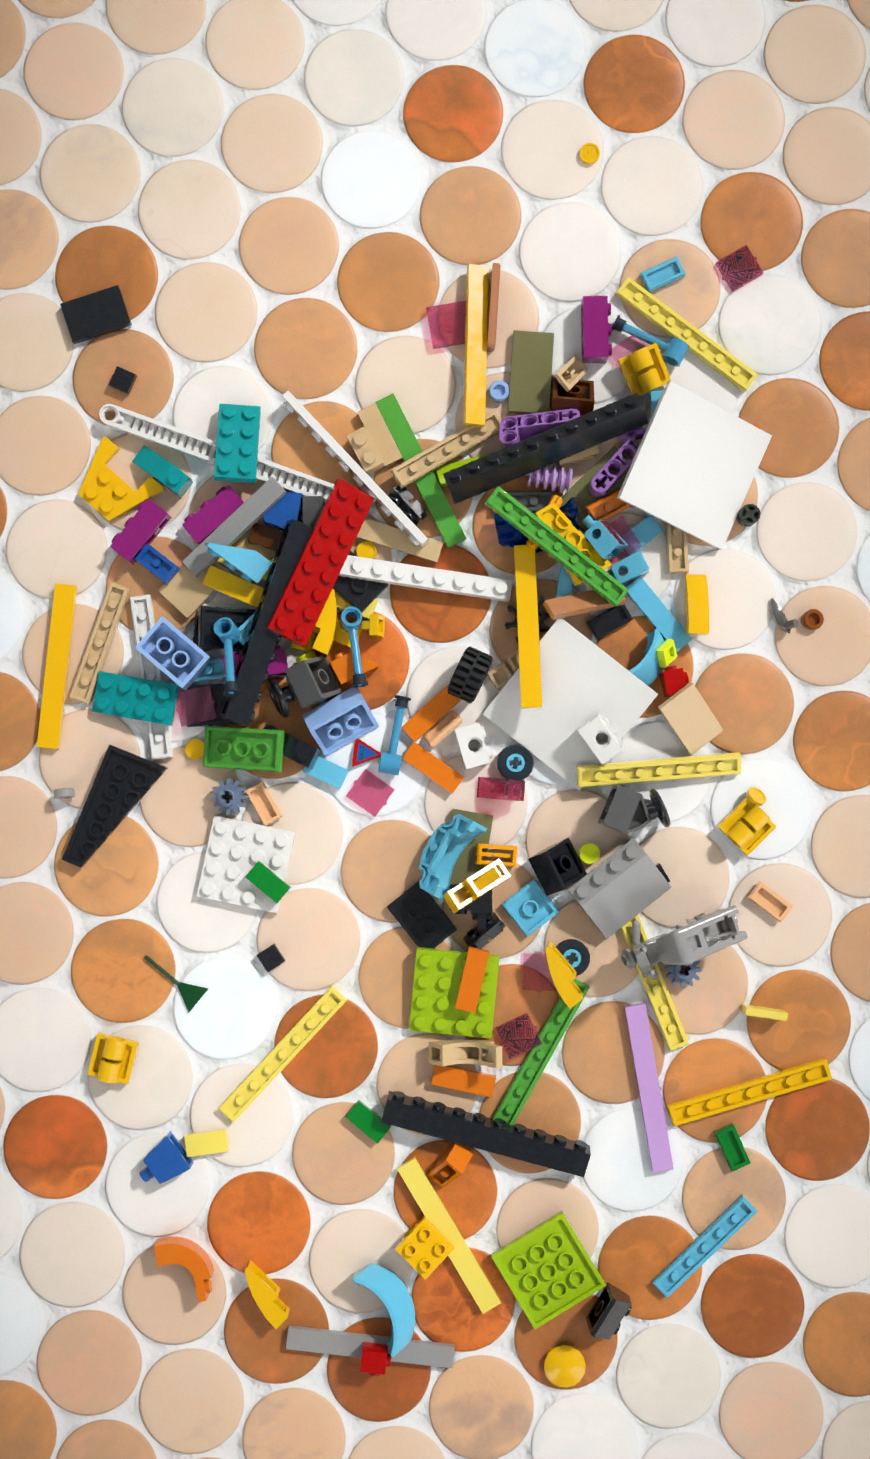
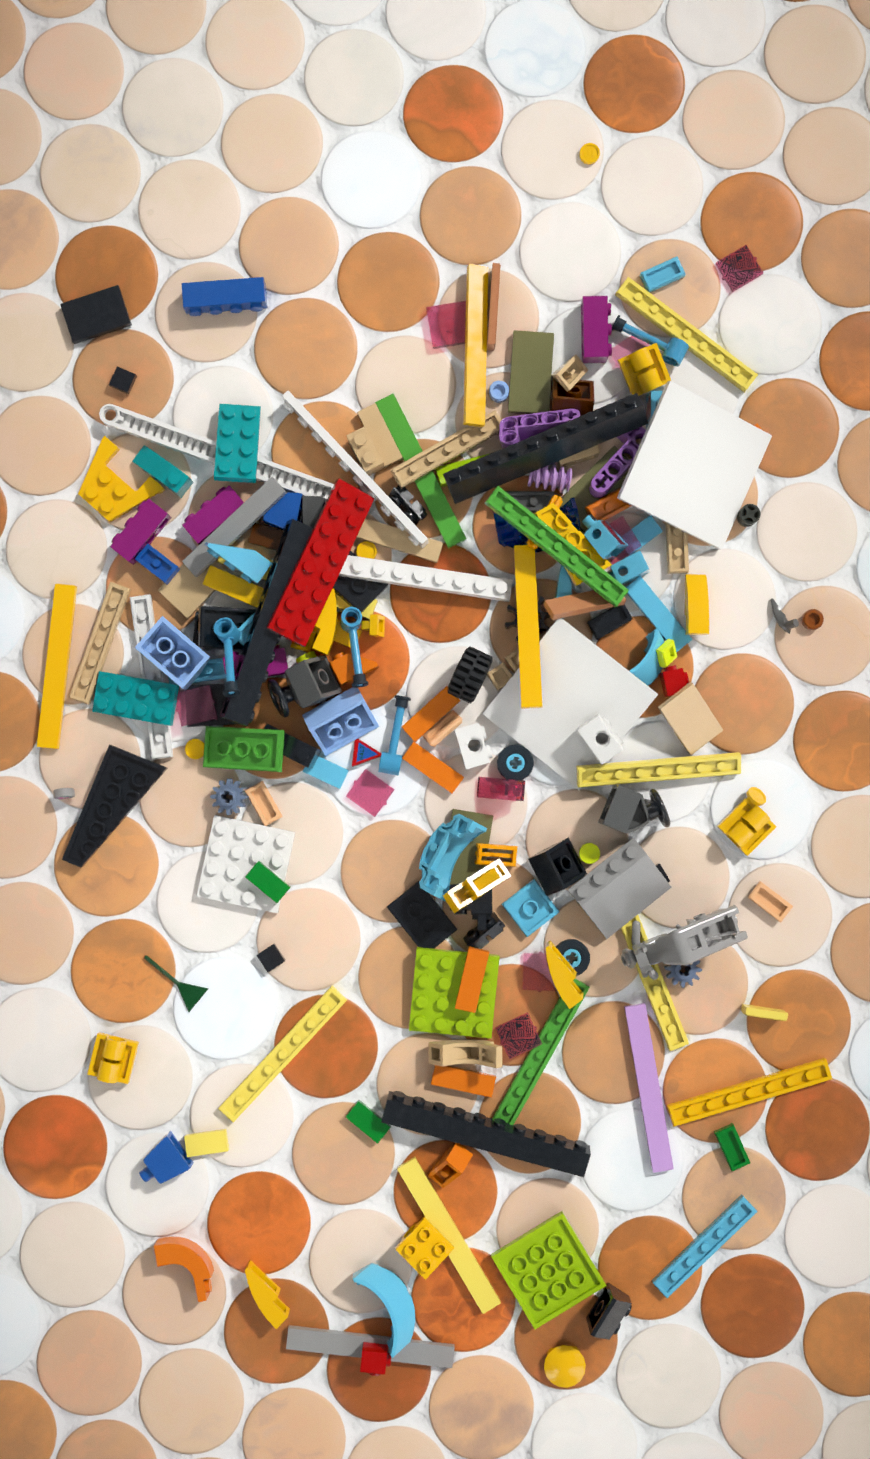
none -> blue brick [181,277,268,316]

